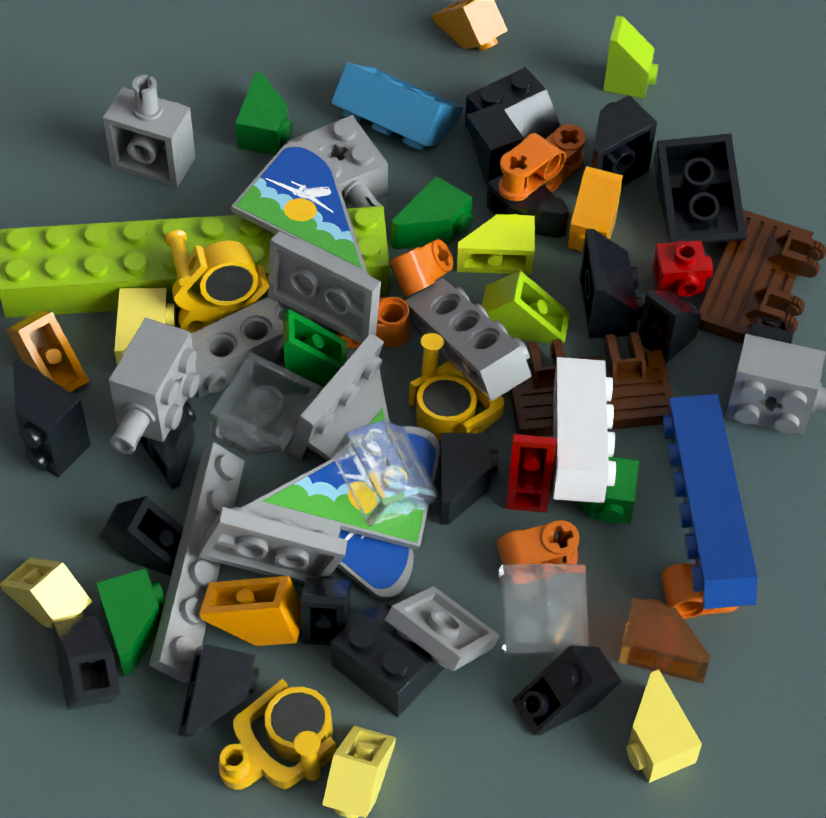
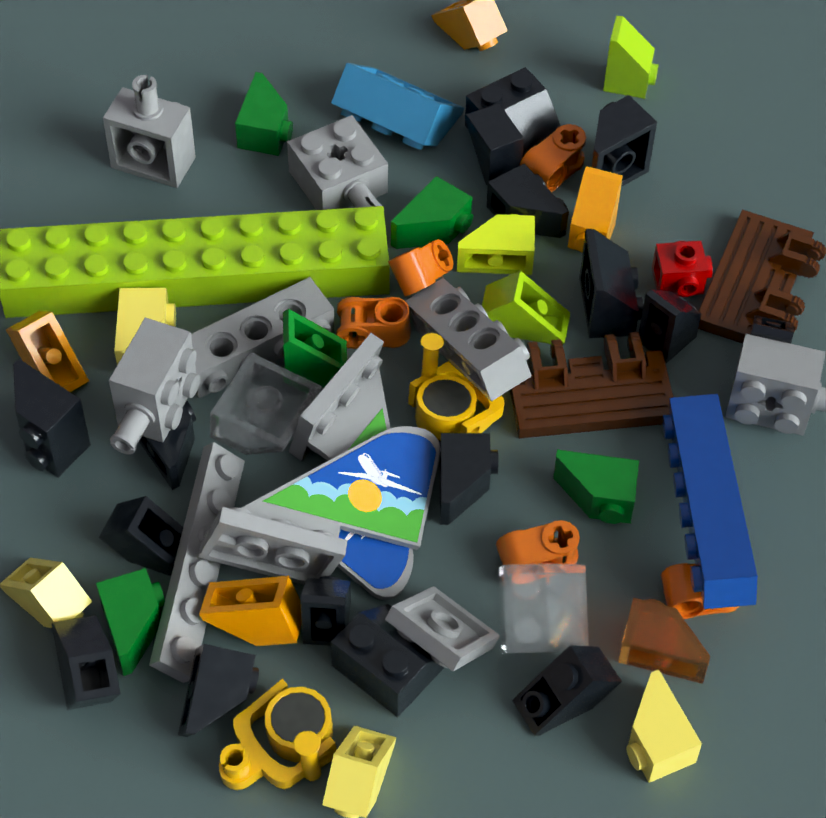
yellow piece [165,230,270,334] -> none
piece [231,141,381,344] -> none
clear slope [331,420,441,527] -> none
orange piece [498,133,566,201] -> none
red slope [506,434,556,513] -> none
white brick [553,357,616,503] -> none
black slope [654,133,747,245] -> none

